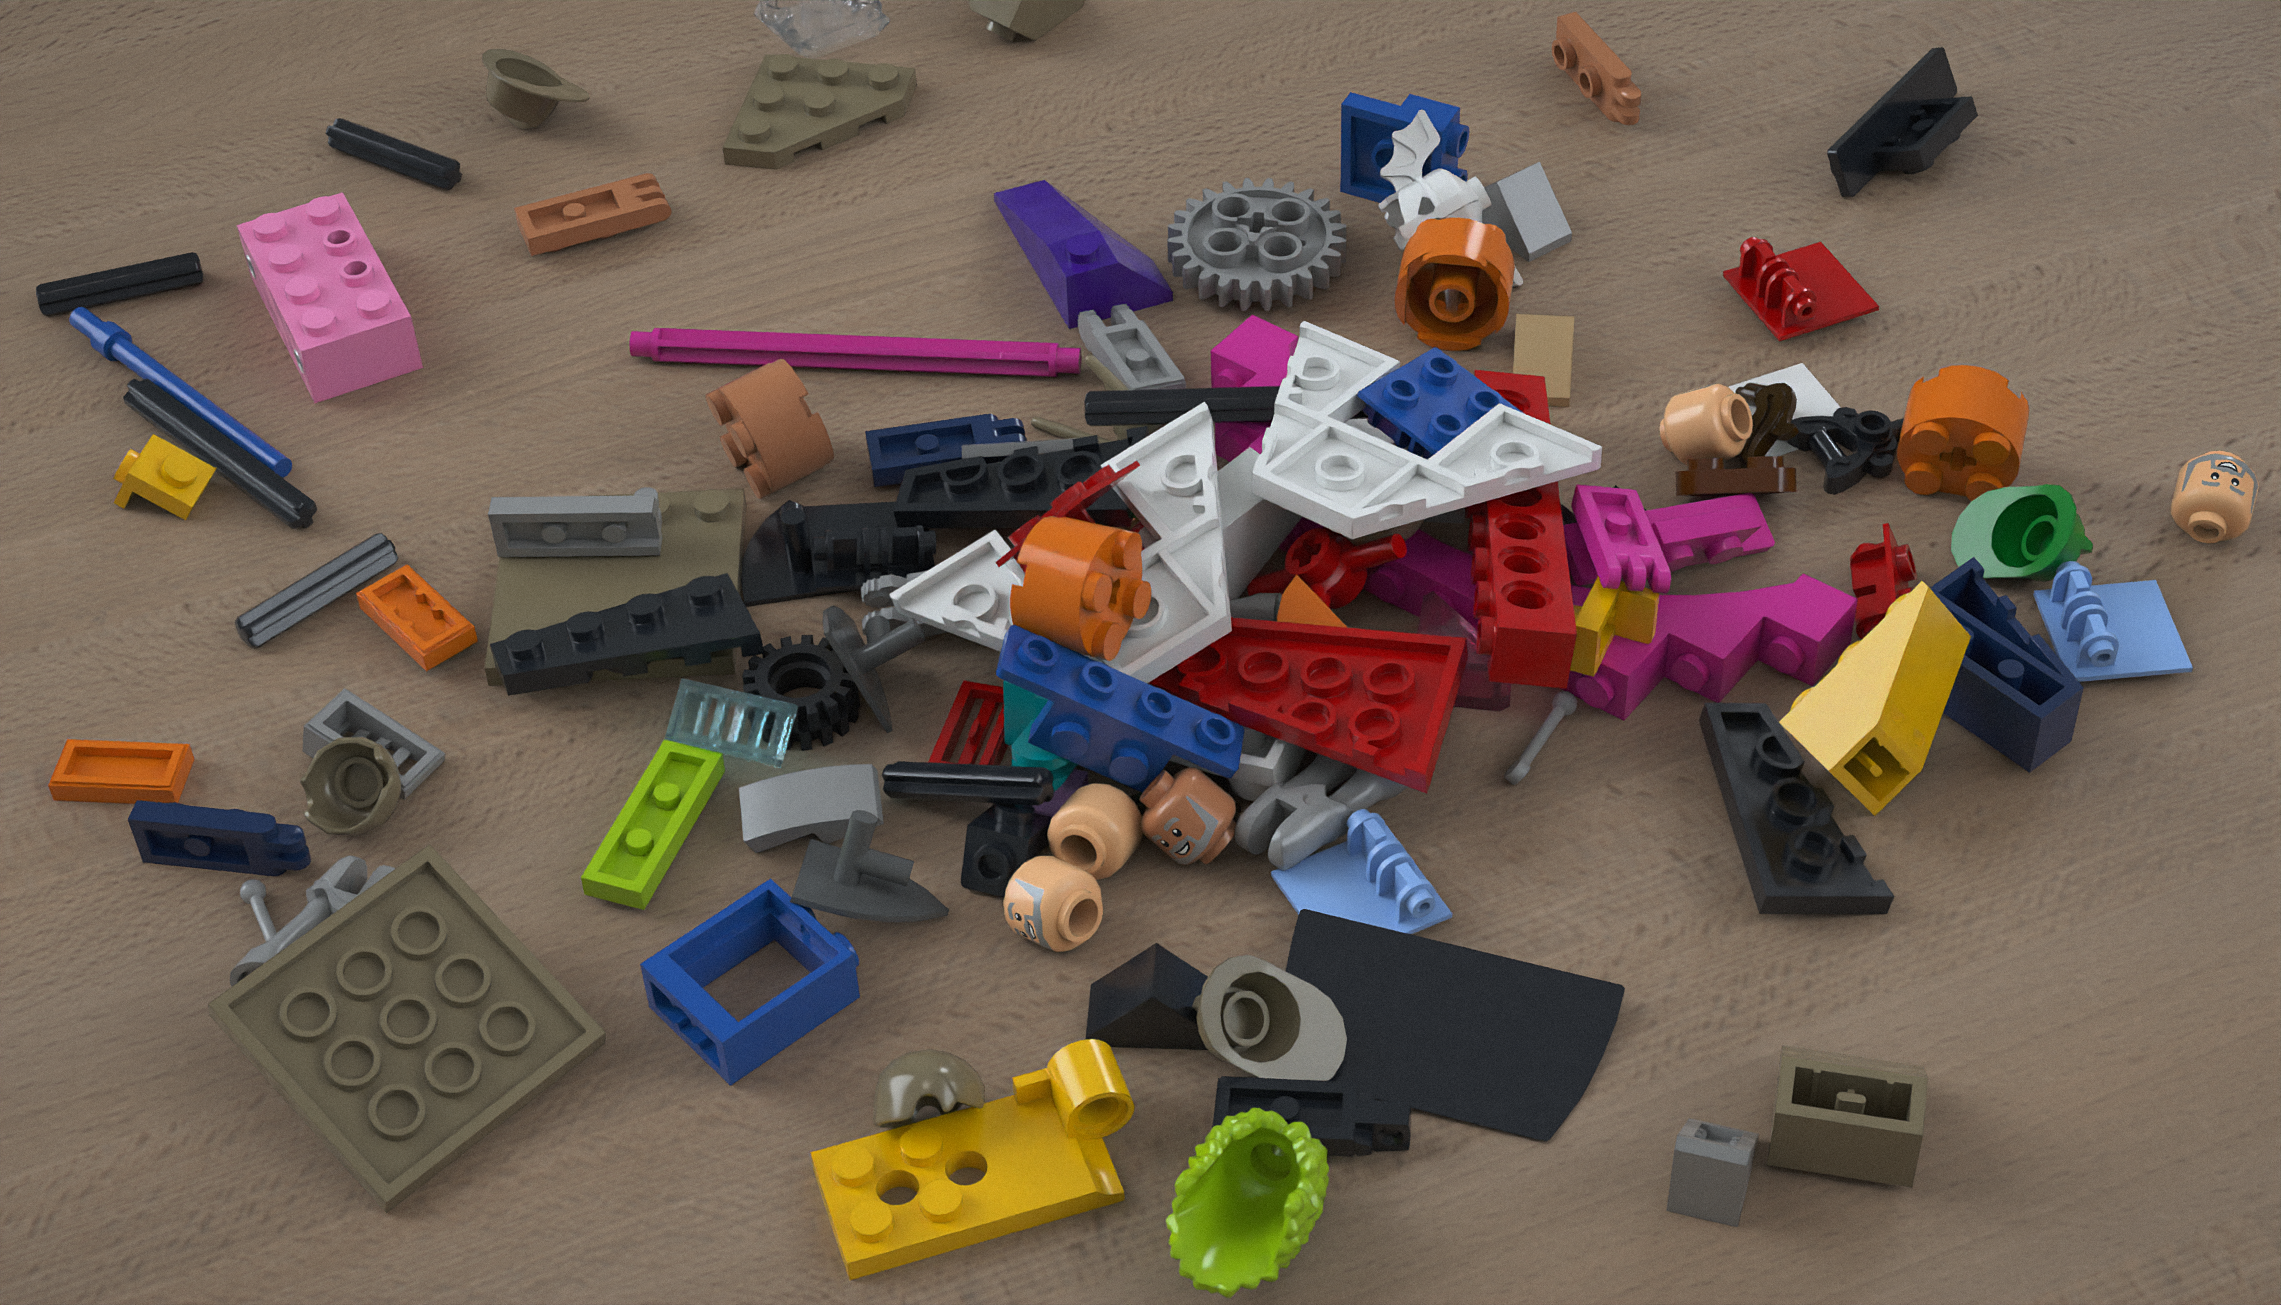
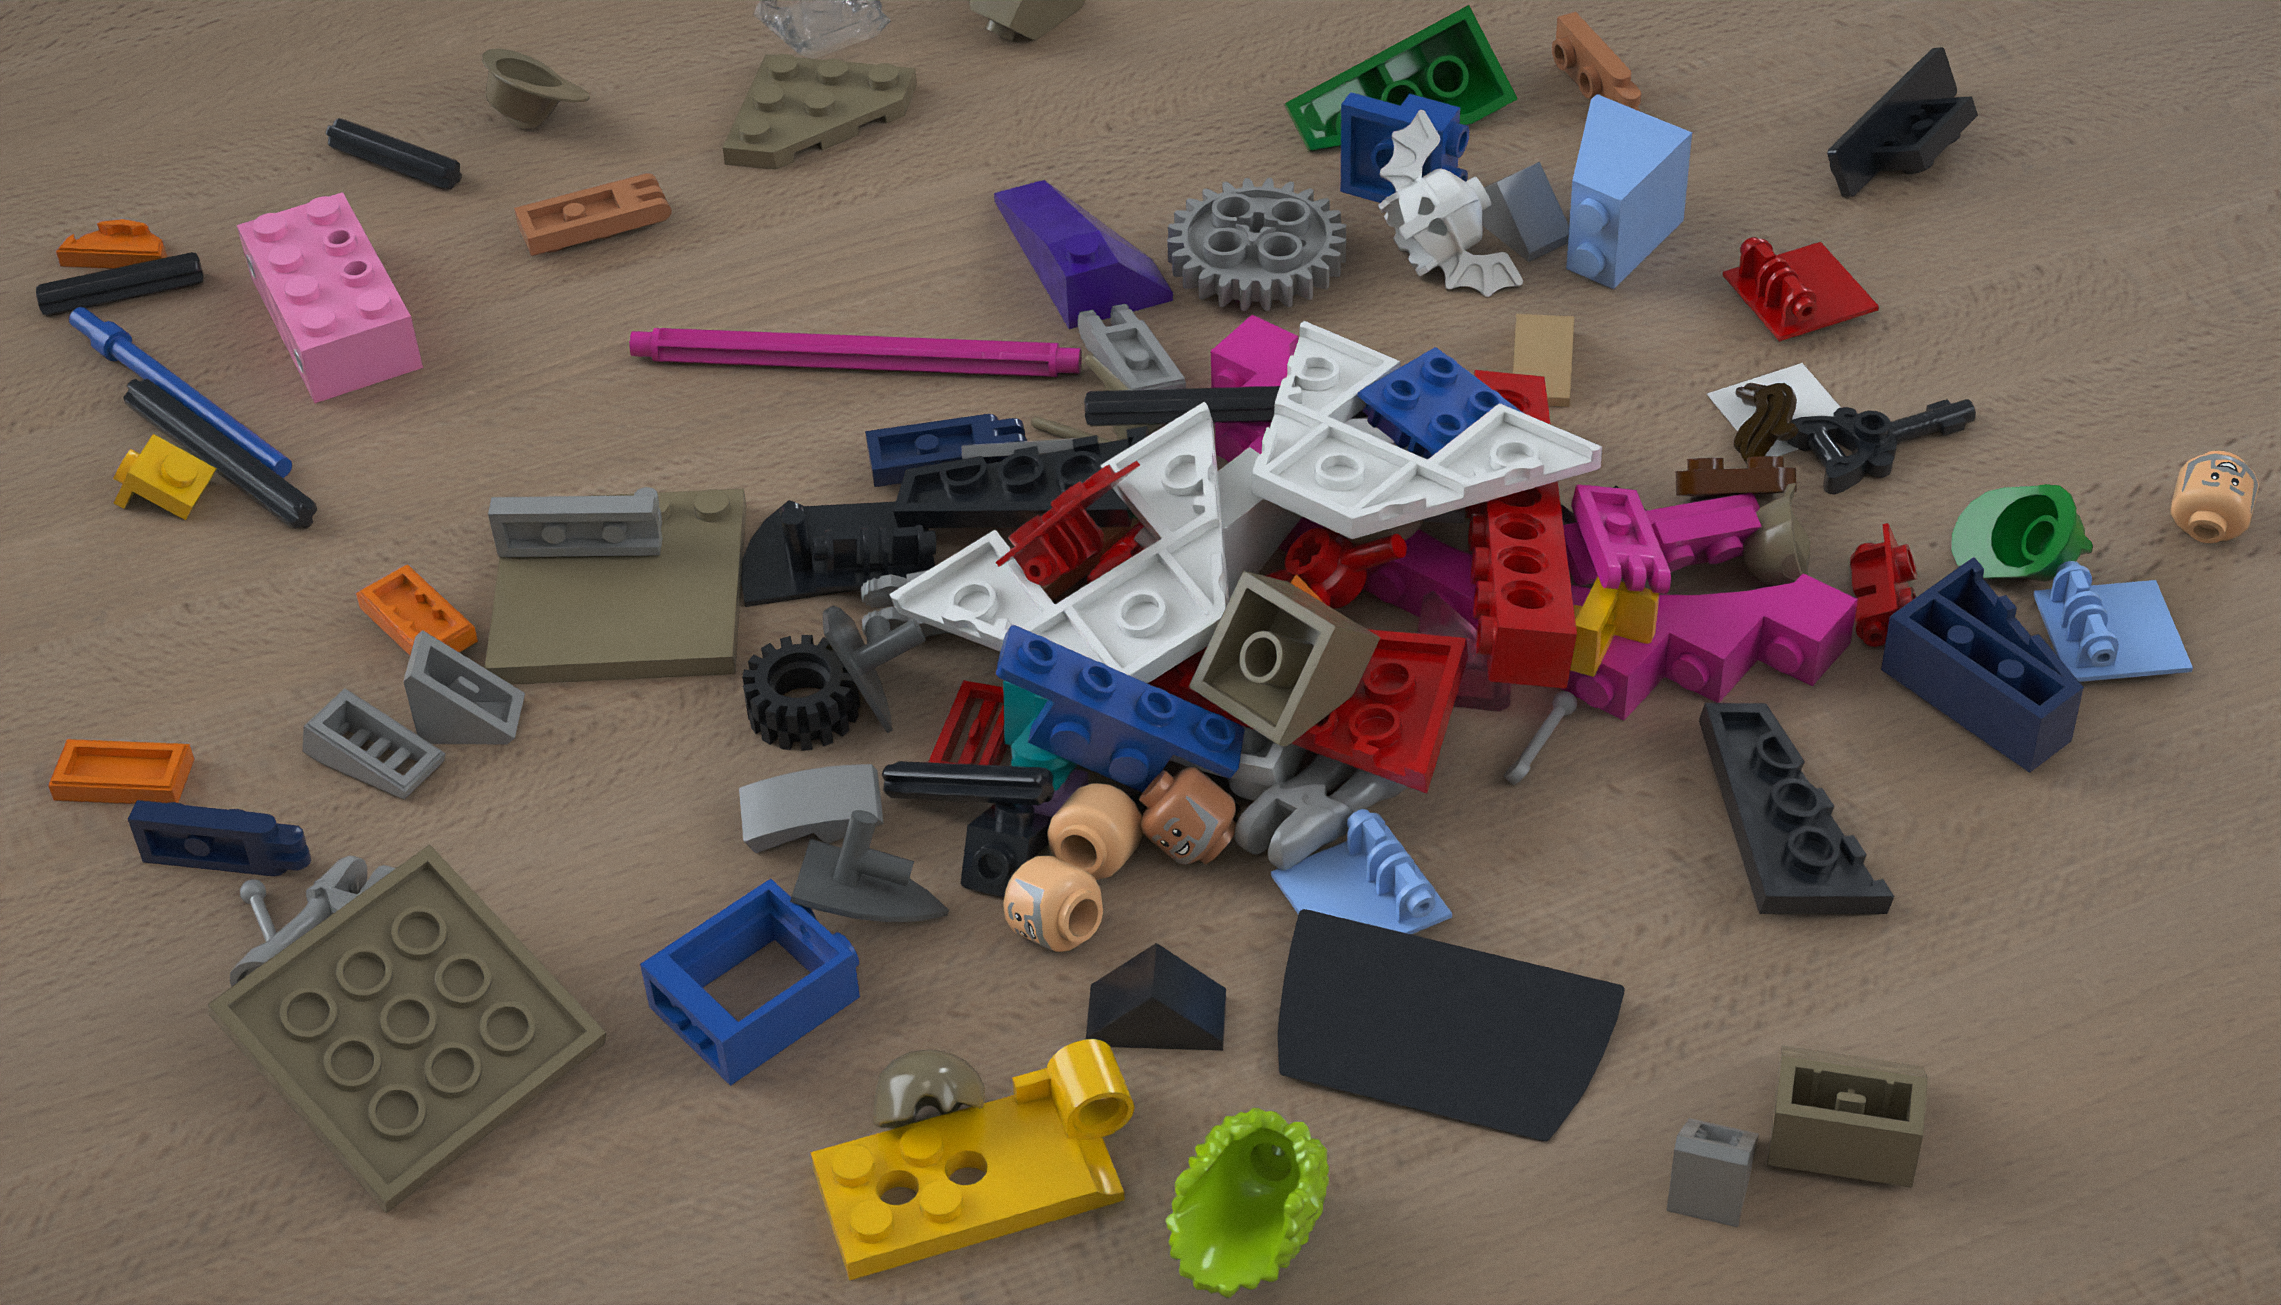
axle [234,533,398,648] -> none
dark tan hair [300,737,401,835] -> none
black wing [490,573,765,696] -> none
lime plate [581,739,725,910] -> none
clear light blue slope [664,678,798,768] -> none
nougat brick [705,359,834,499] -> none
orange brick [1010,516,1152,661] -> none
dark tan piece [1192,955,1347,1081] -> none
black hinge [1212,1076,1412,1157] -> none
orange brick [1395,218,1515,351] -> none
light nougat head [1659,384,1753,465] -> none
yellow slope [1779,581,1971,816] -> none
orange brick [1897,365,2029,501] -> none
none -> orange tile [56,219,167,269]
none -> light grey slope [403,630,525,744]
none -> dark tan slope [1189,570,1381,747]
none -> green wedge [1284,5,1518,151]
none -> light blue slope [1566,94,1692,289]
none -> dark tan cap [1742,483,1810,587]

